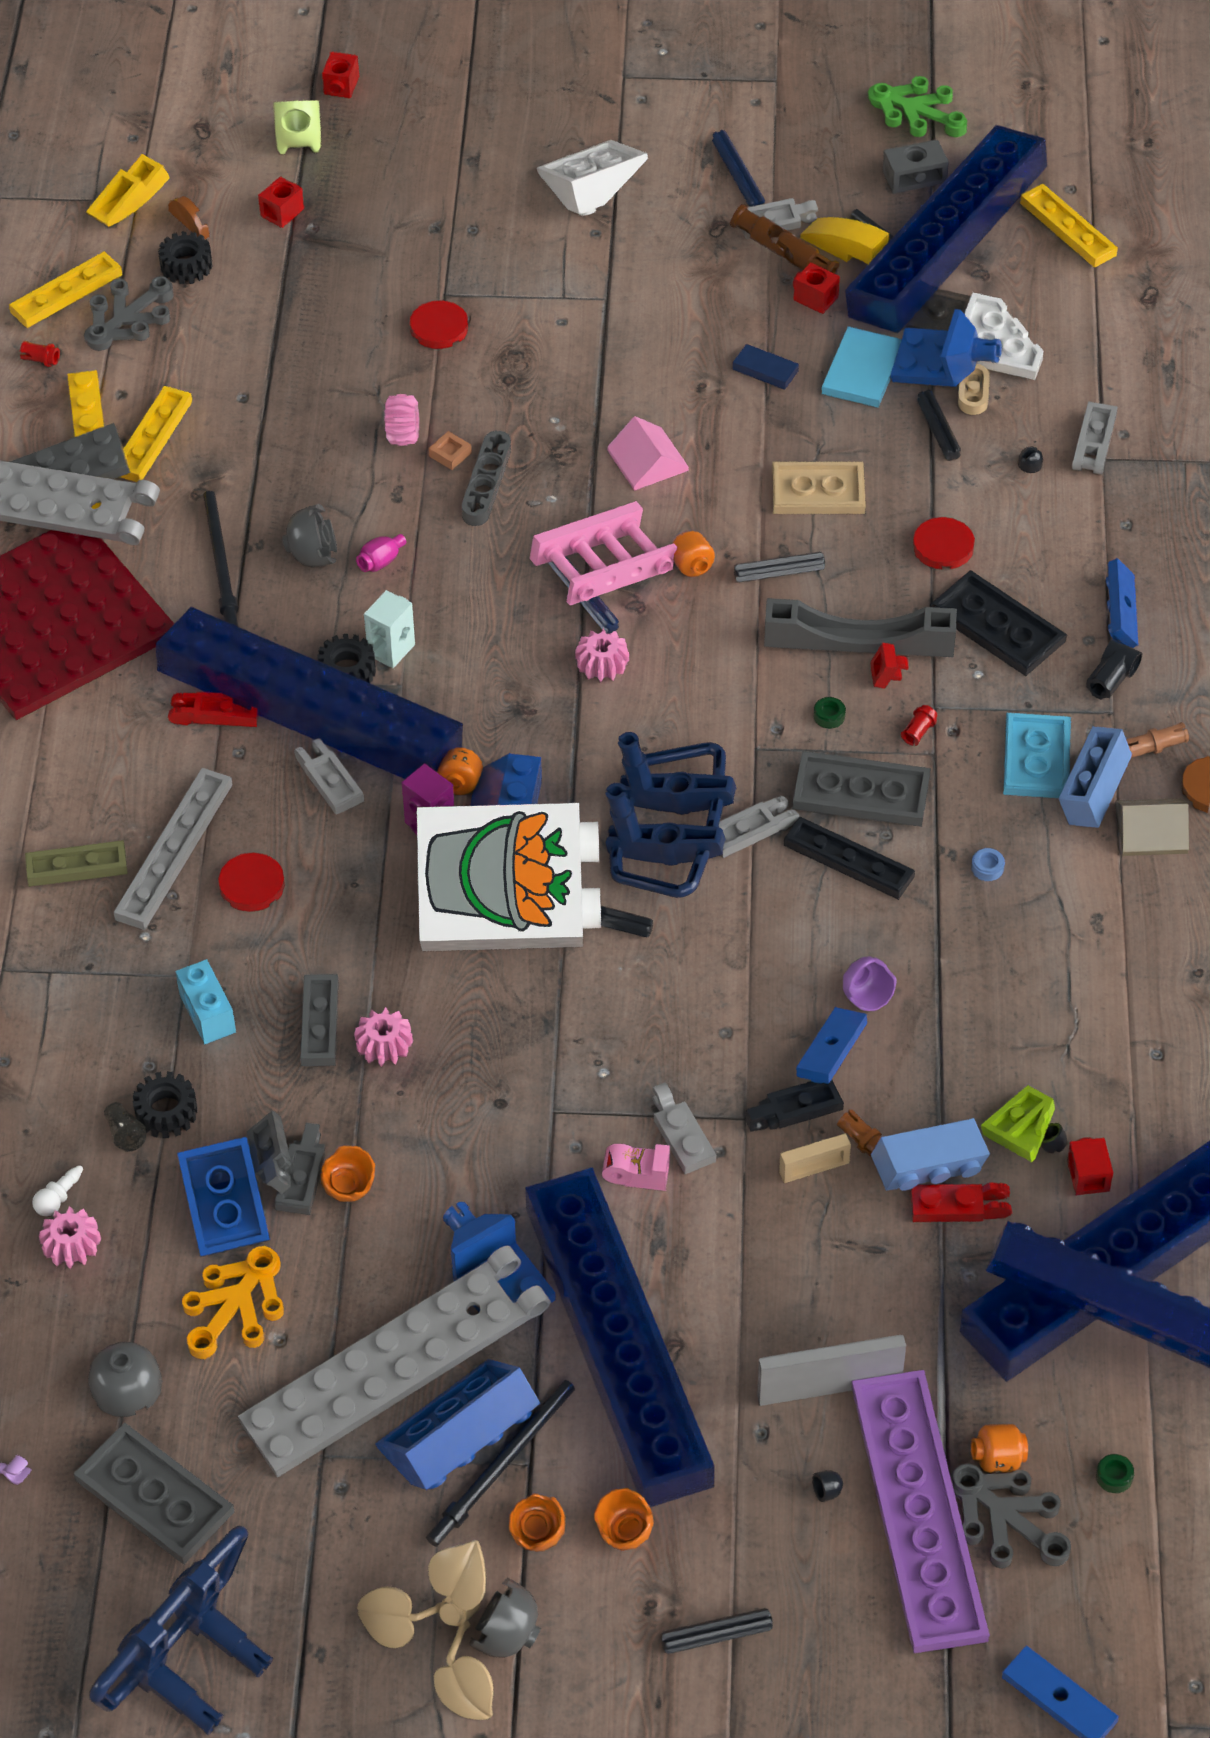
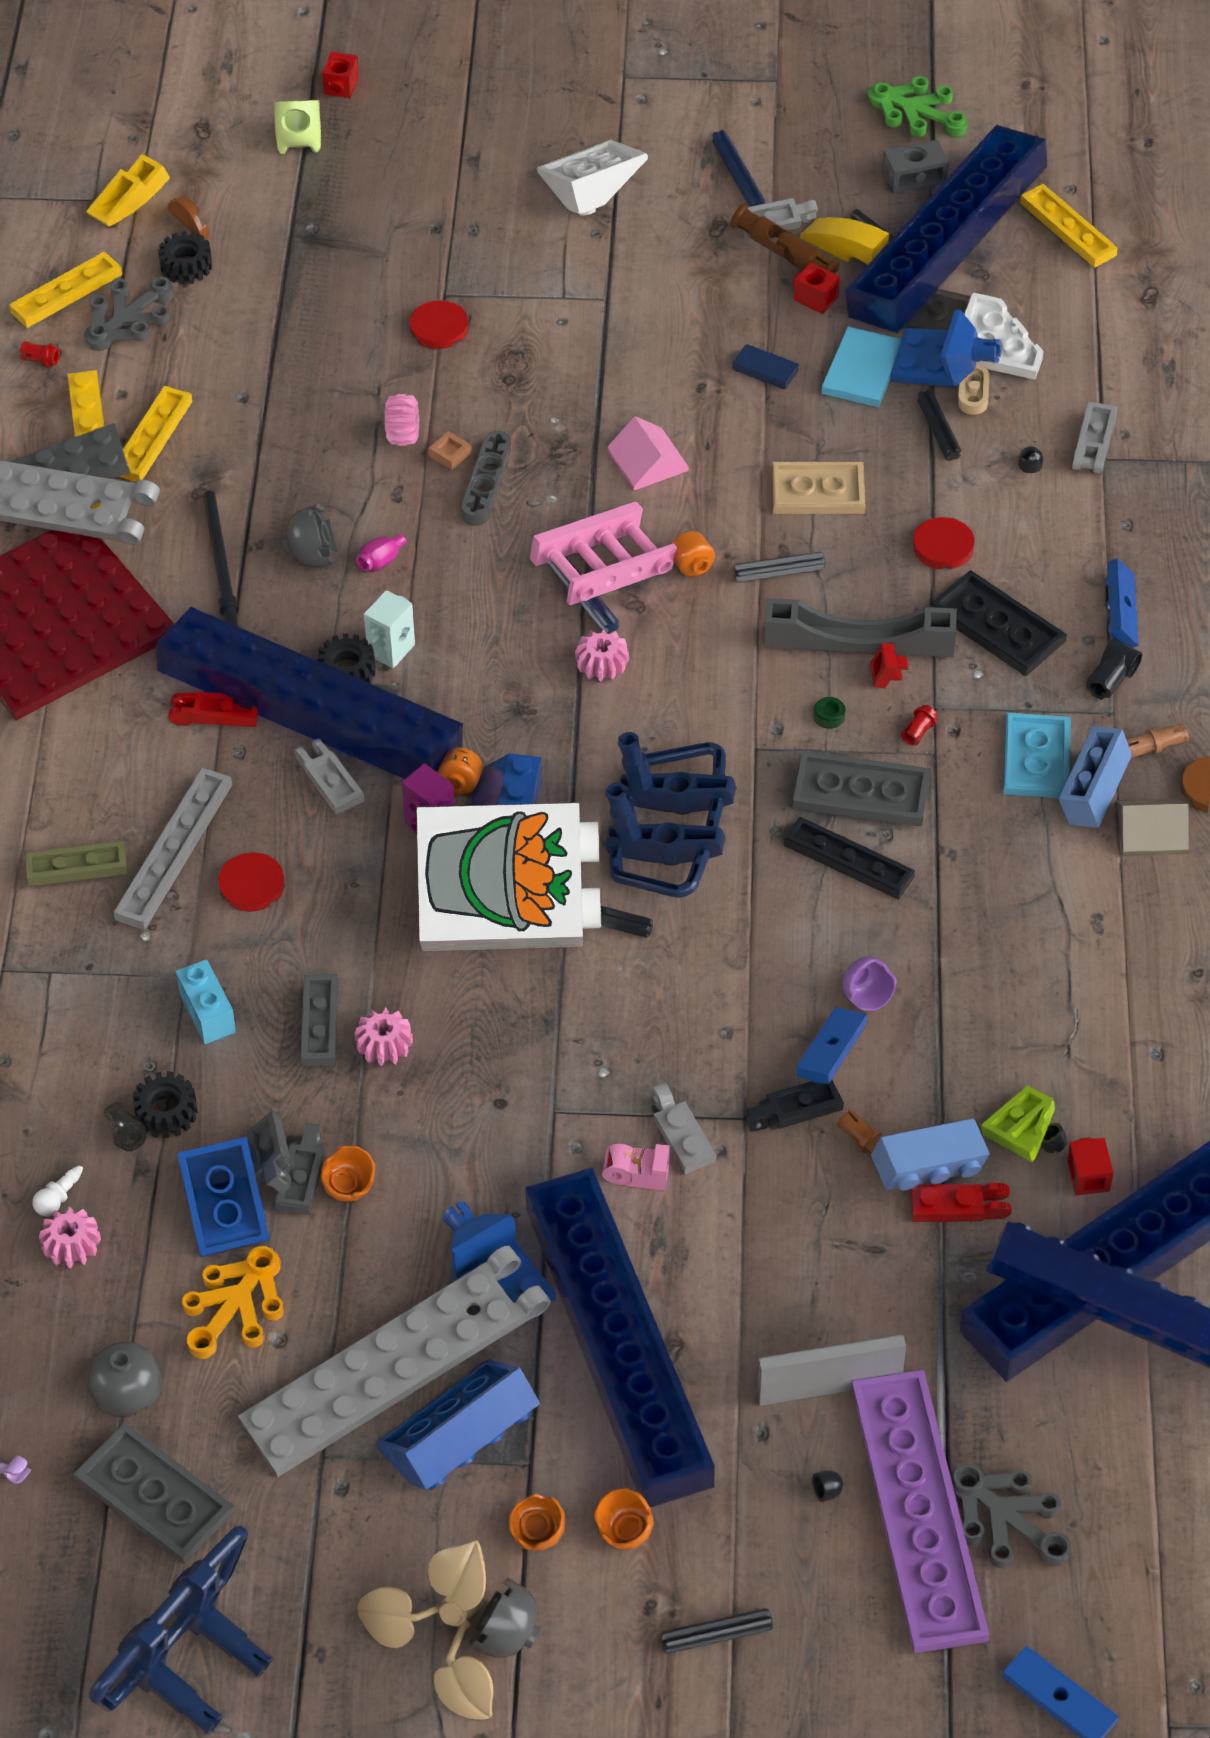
red brick [258,176,304,228] -> none
black bar [426,1380,575,1547] -> none
light grey hinge [719,795,800,858] -> none
tan tile [779,1133,851,1183] -> none
medium blue tile [971,848,1005,881] -> none
orange head [971,1424,1028,1473] -> none
dark green tile [1096,1454,1134,1493] -> none

